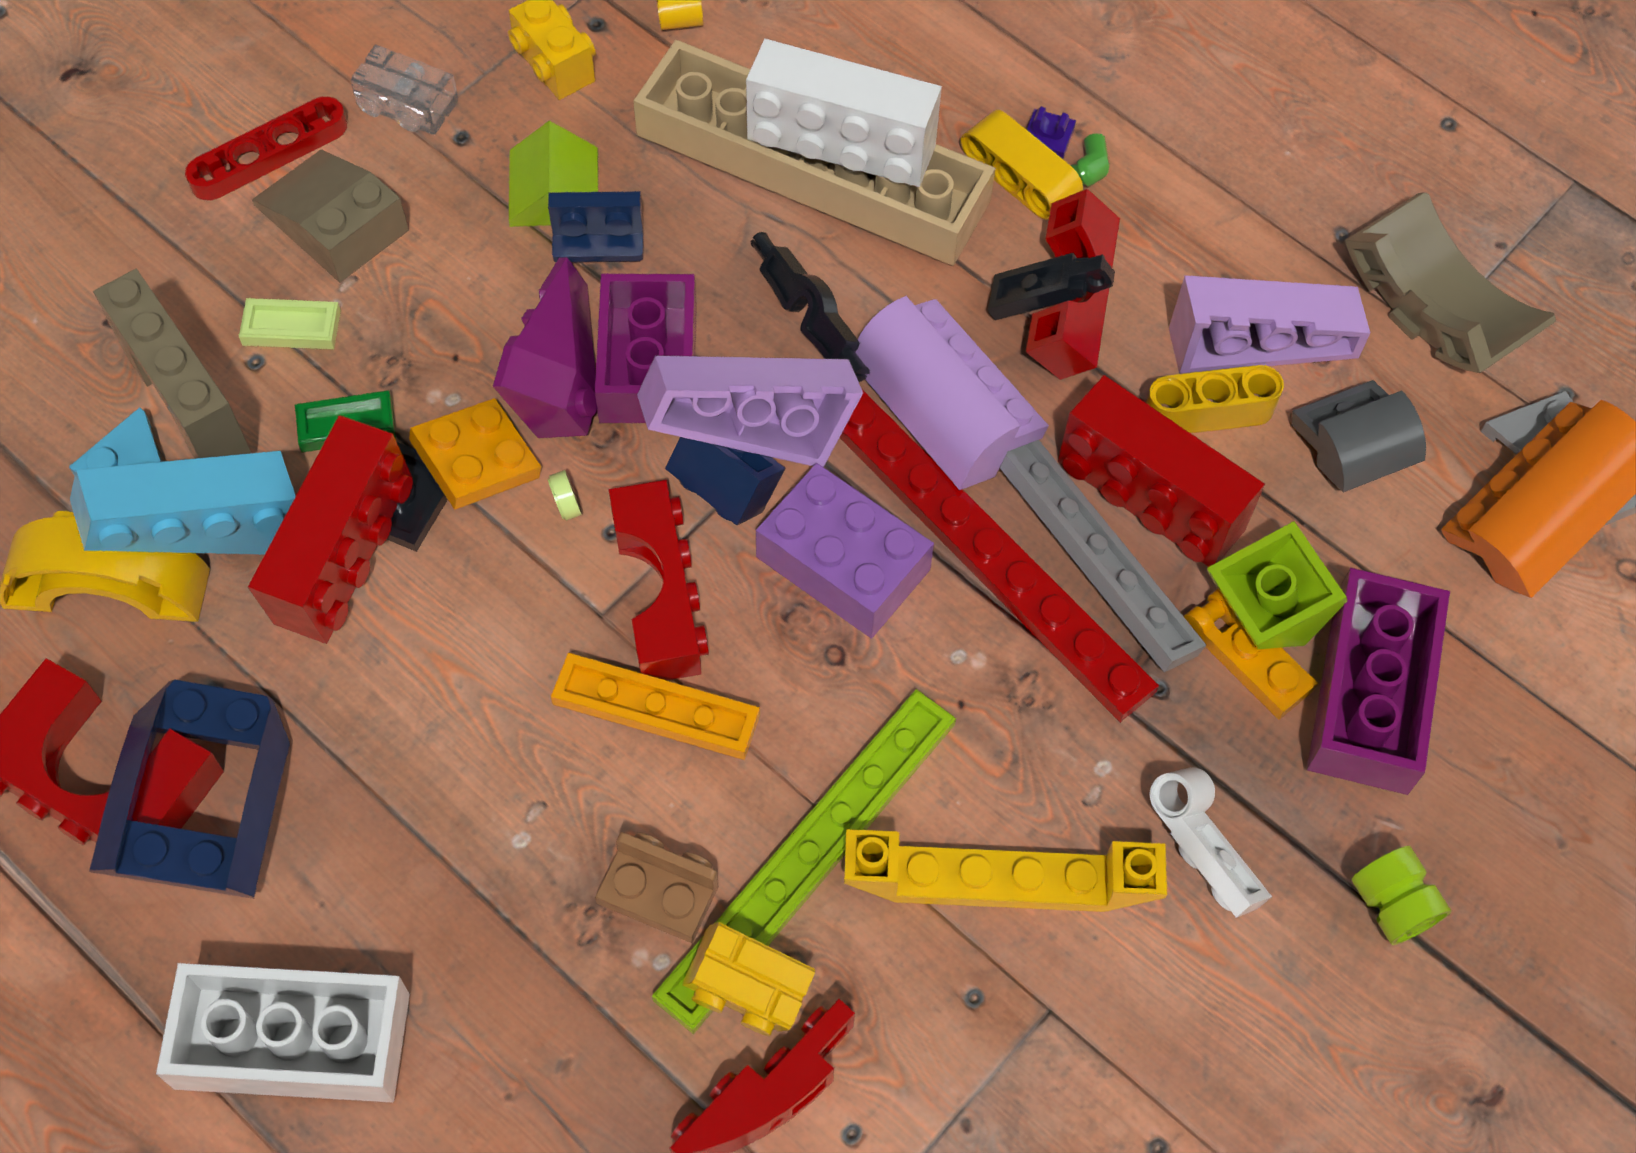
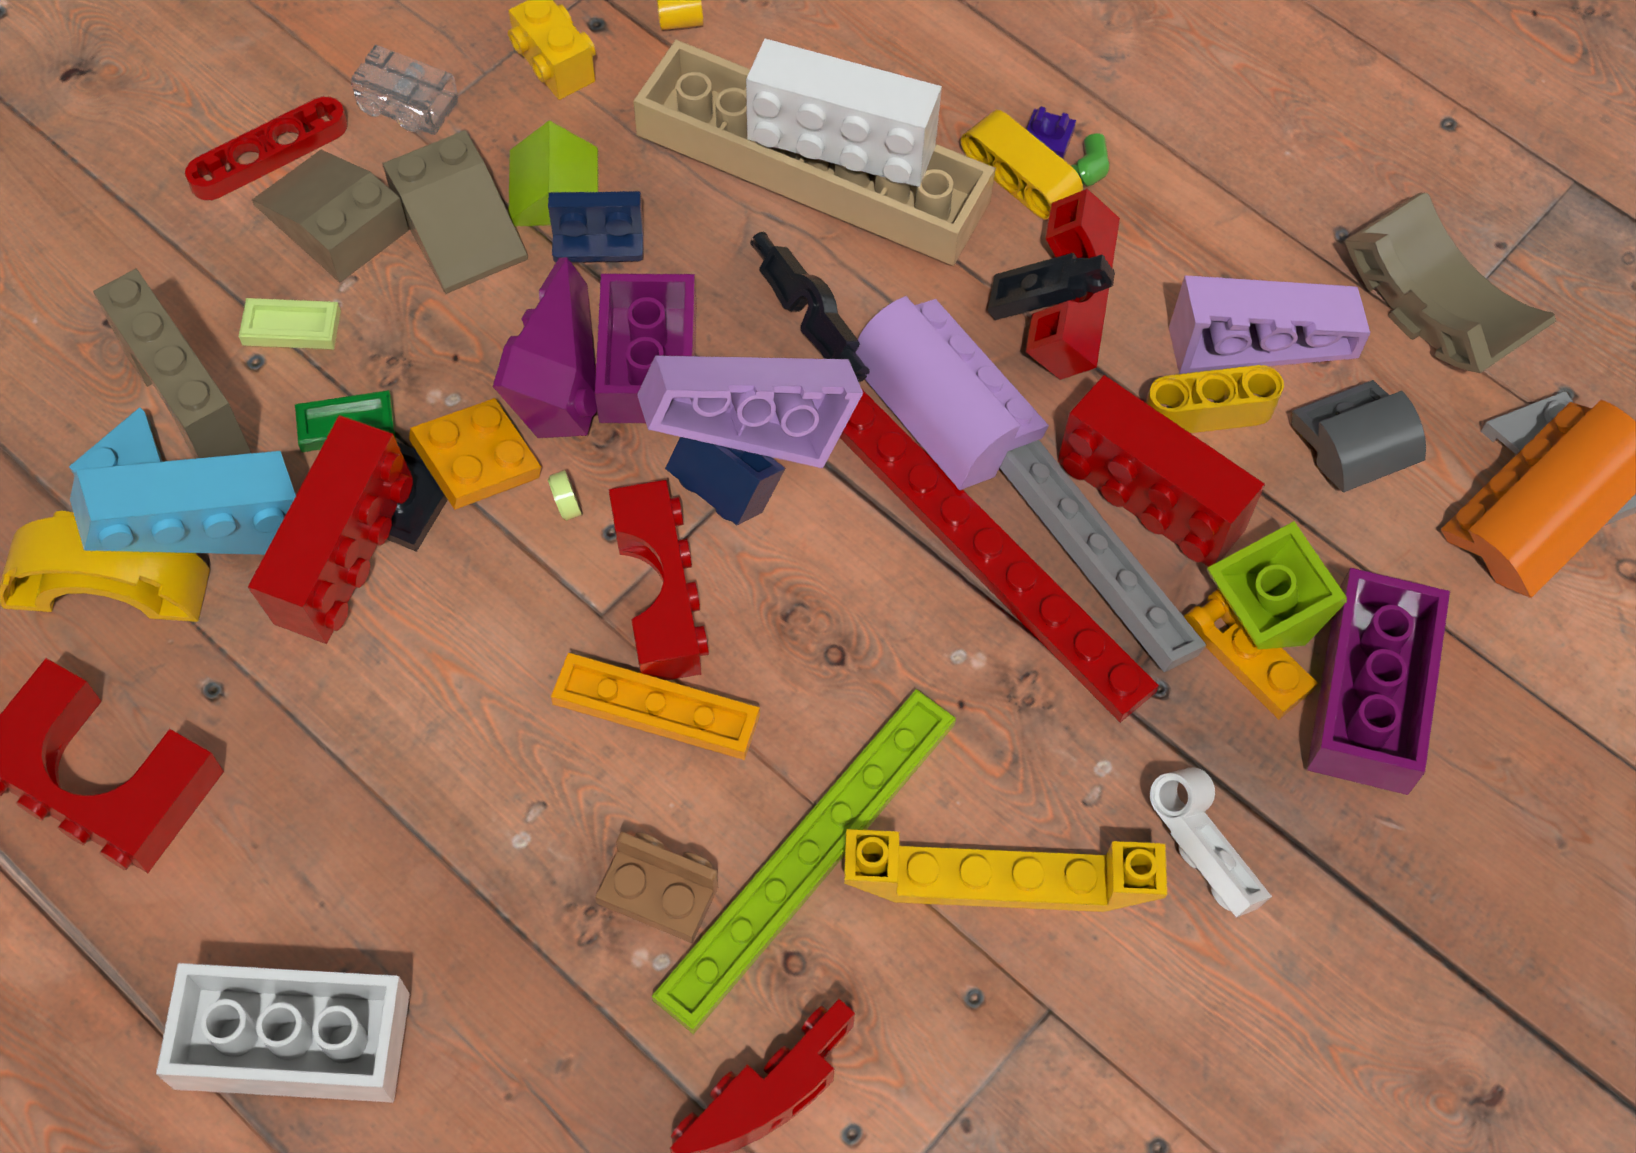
dark blue wedge [89,679,290,899] -> none
yellow brick [683,922,815,1036] -> none
medium lavender brick [756,463,934,639] -> none
lime wheel [1351,846,1452,946] -> none
none -> dark tan slope [382,130,528,294]

